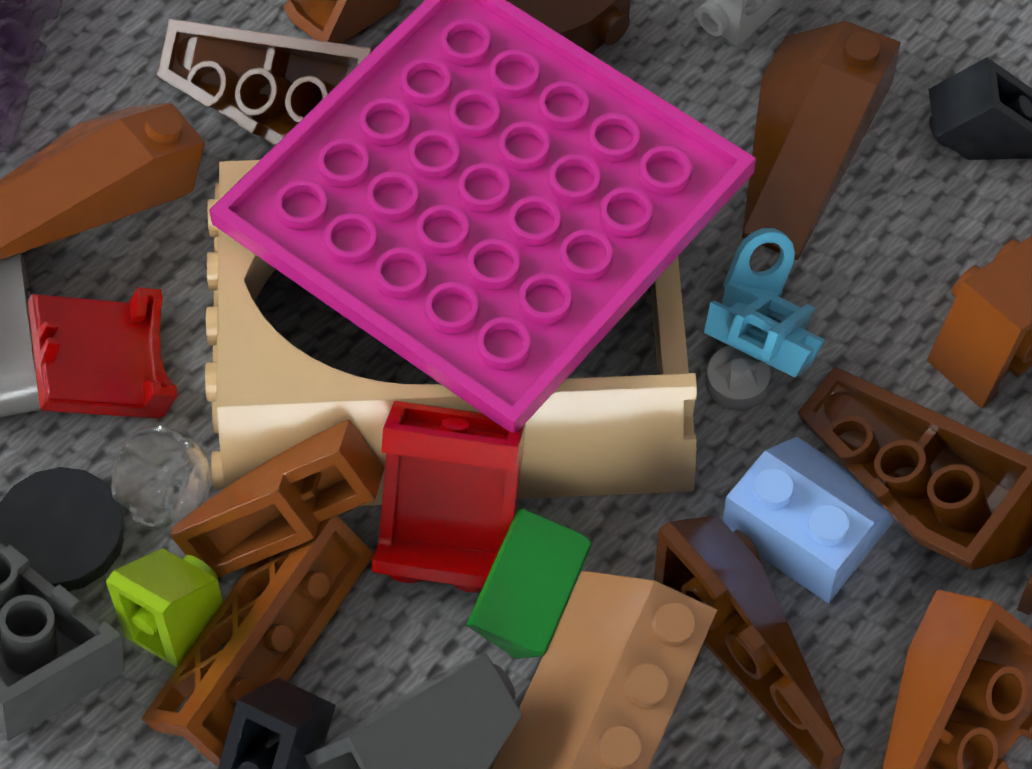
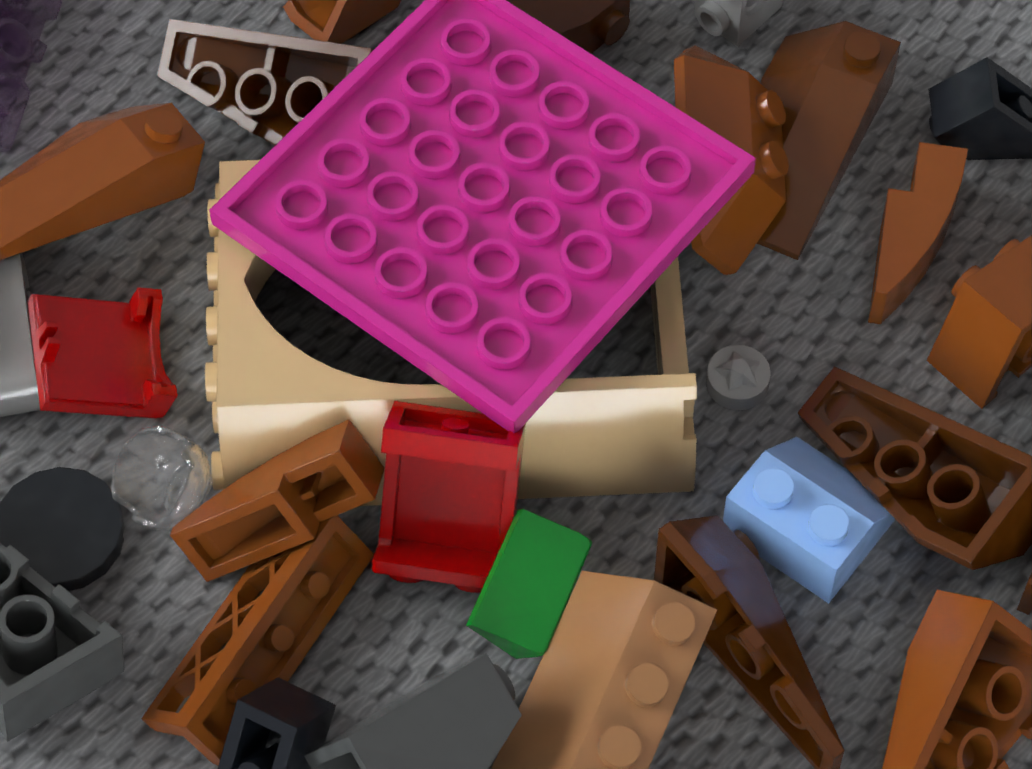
lime slope [106,548,223,668] -> none
medium azure piece [704,228,826,378] -> none
none -> dark orange wedge [674,45,789,275]
none -> dark orange slope [868,142,968,324]

